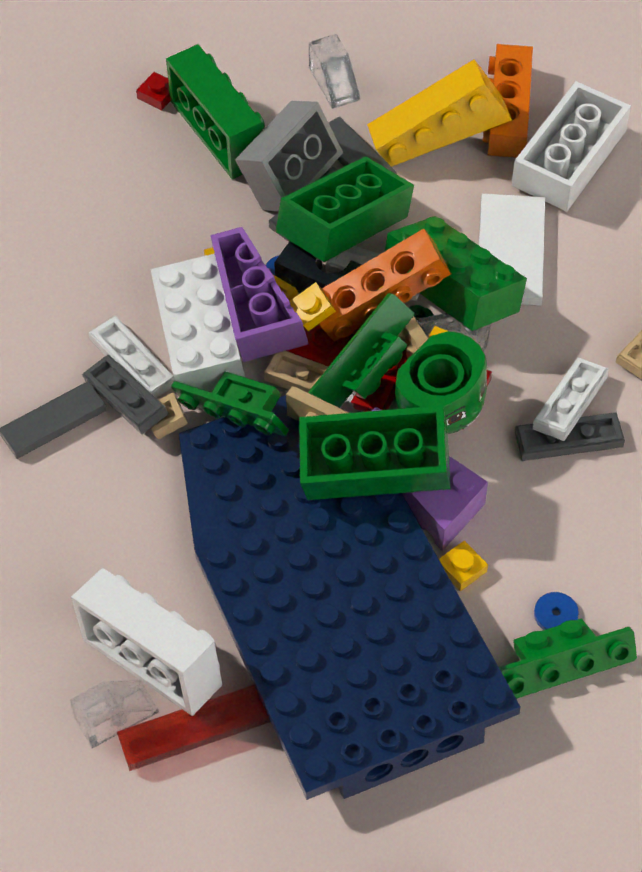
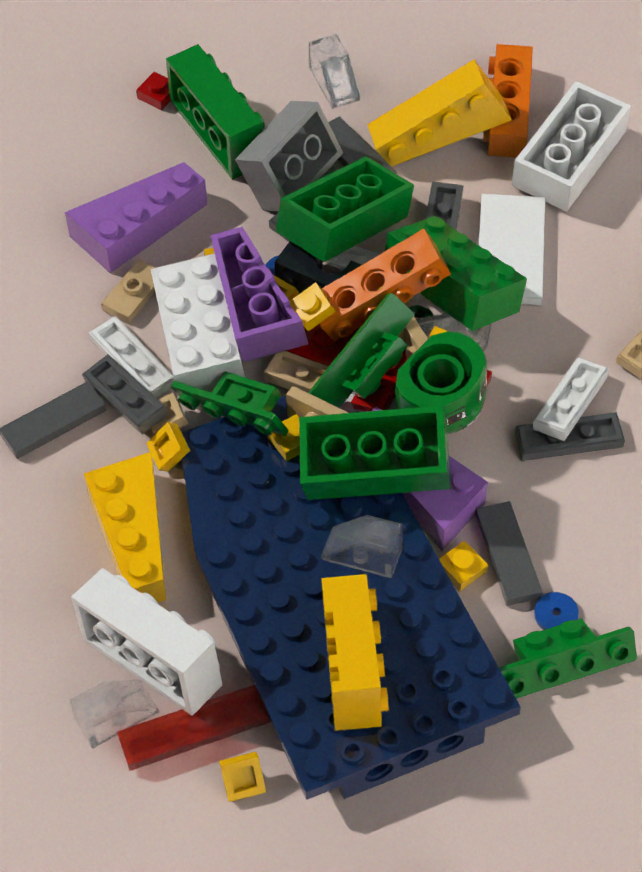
none -> medium lavender wedge [65,162,208,273]
none -> yellow wedge [84,452,166,603]
none -> tan plate [101,259,156,324]
none -> yellow plate [146,422,190,472]
none -> yellow plate [219,752,266,802]
none -> yellow plate [268,414,300,461]
none -> clear slope [321,515,403,578]
none -> yellow wedge [321,574,389,731]
none -> dark grey plate [425,181,464,230]
none -> dark grey tile [475,501,543,606]

